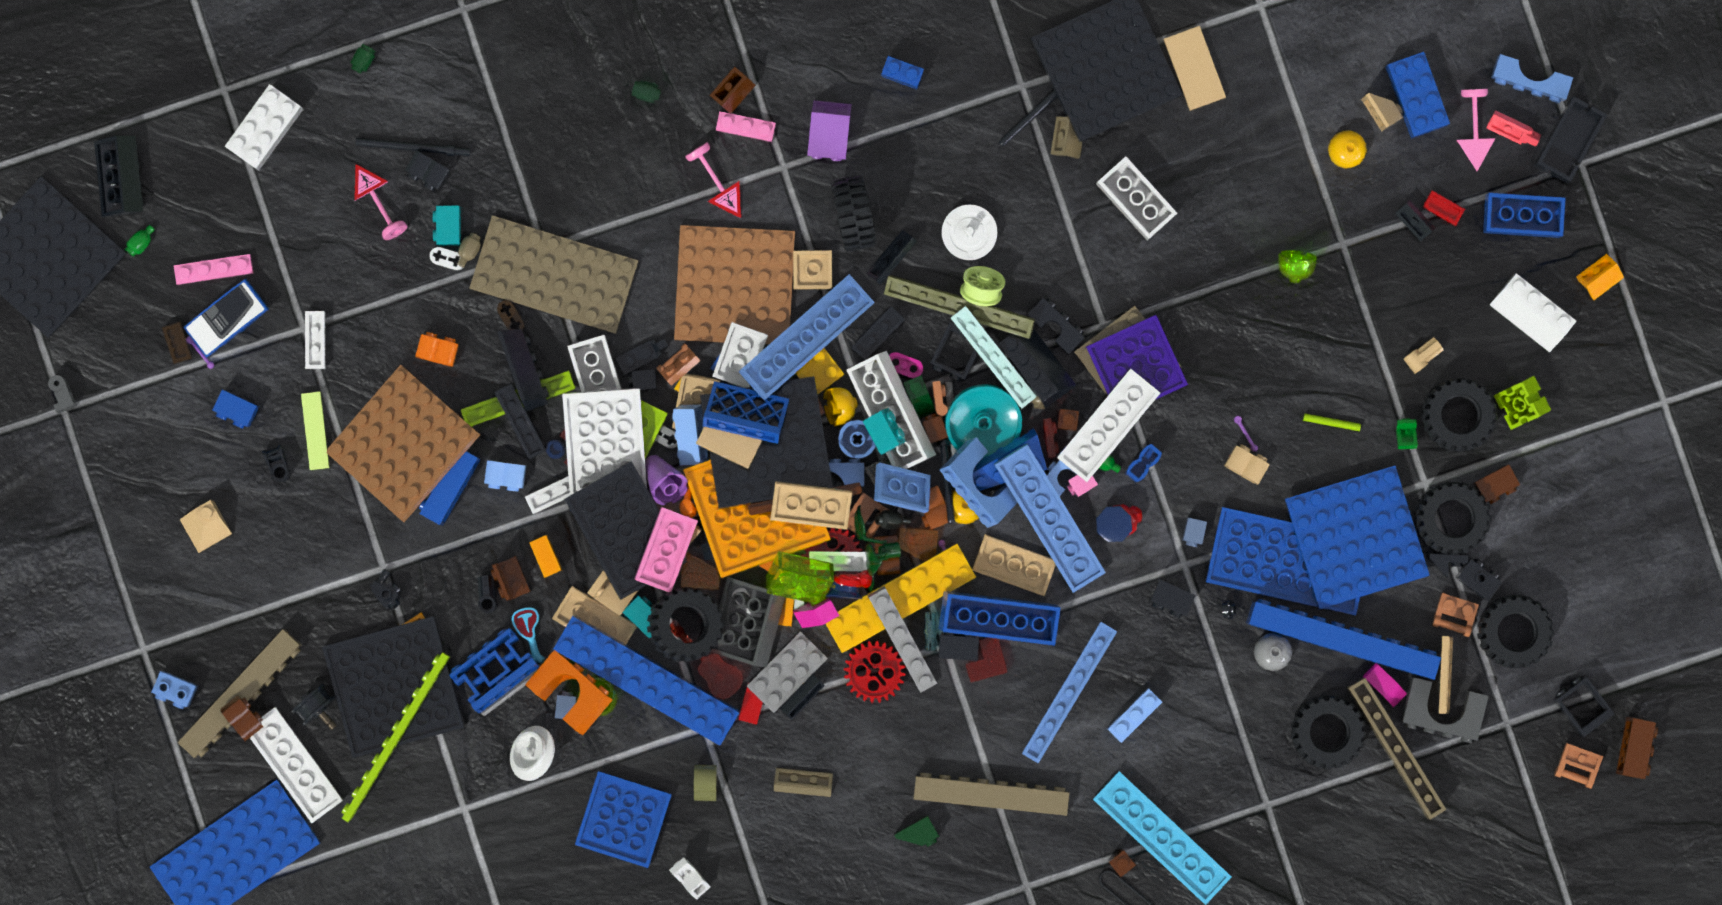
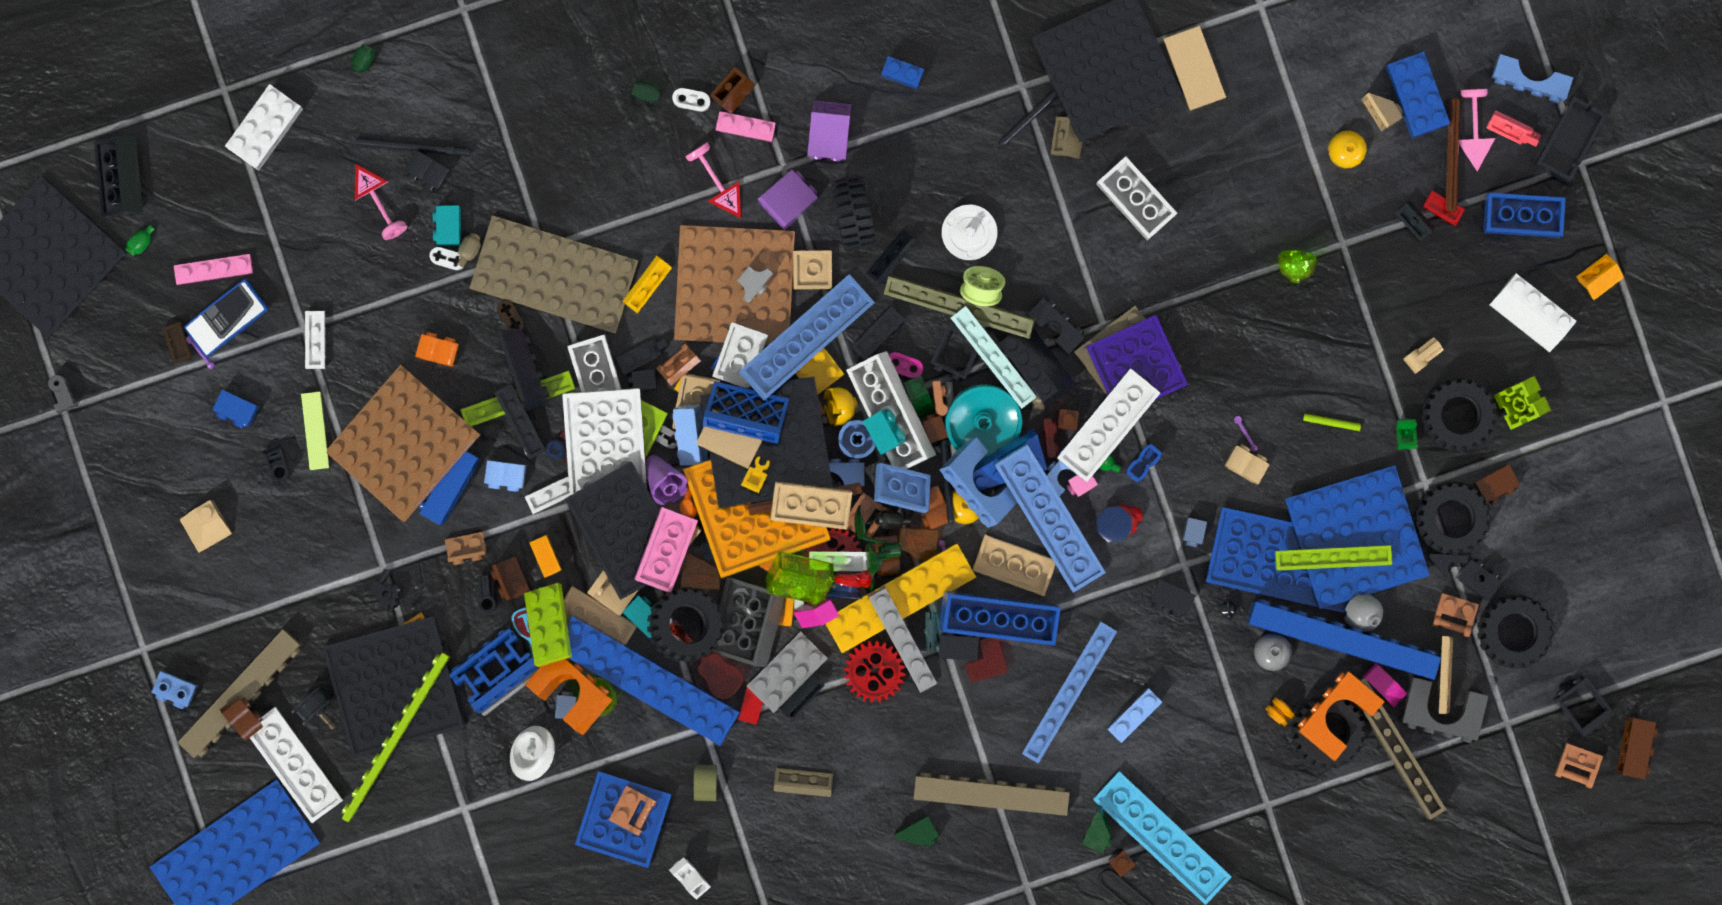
none -> medium nougat bracket [445,532,487,565]
none -> lime plate [524,583,572,667]
none -> nougat plate [609,786,657,836]
none -> yellow plate [622,256,672,313]
none -> white plate [672,88,711,112]
none -> light grey brick [737,266,773,304]
none -> yellow plate [741,456,770,493]
none -> medium lavender slope [758,170,818,230]
none -> dark green slope [1082,805,1113,854]
none -> light orange wheel [1265,697,1295,727]
none -> lime plate [1275,546,1392,571]
none -> orange arch [1297,671,1384,761]
none -> light grey cylinder [1344,593,1383,632]
none -> reddish brown axle [1446,98,1460,212]

